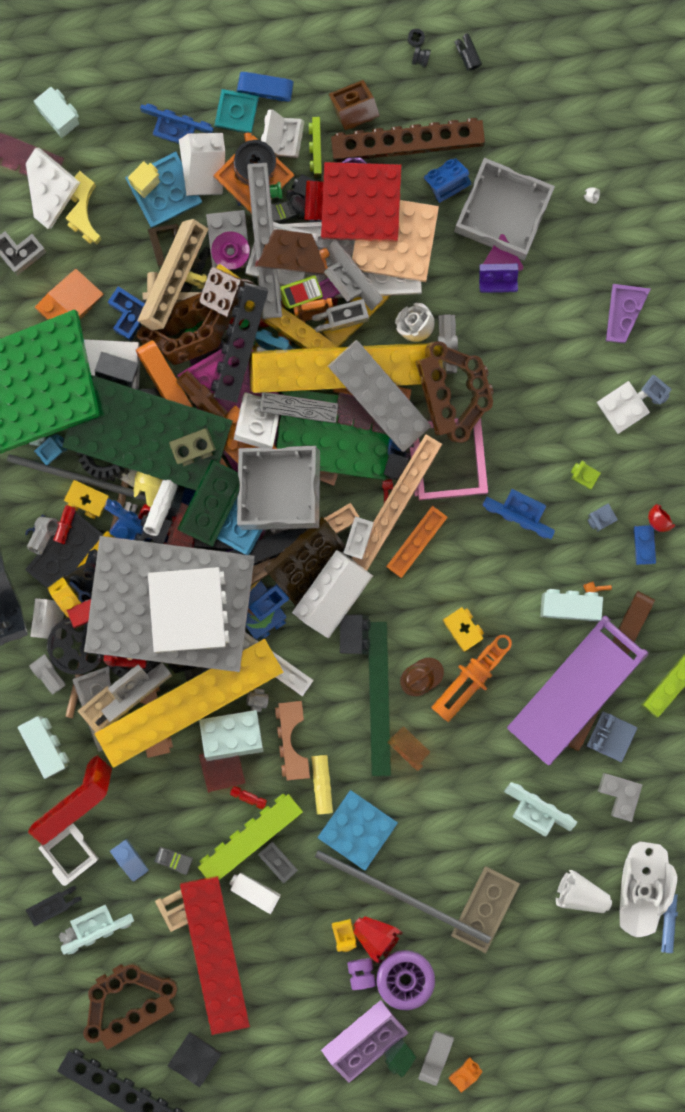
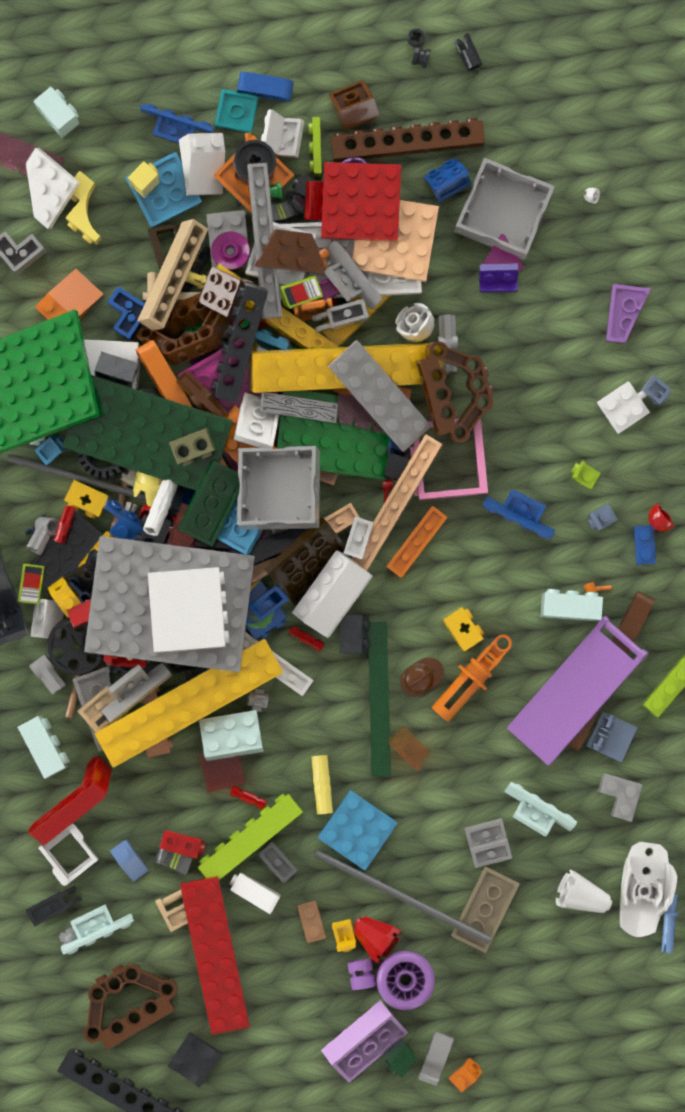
nougat arch [275,701,310,780] -> none
none -> slope [18,563,45,604]
none -> red bracket [160,830,206,859]
none -> red axle [289,626,324,651]
none -> medium nougat plate [297,900,326,943]
none -> light grey slope [464,818,512,868]

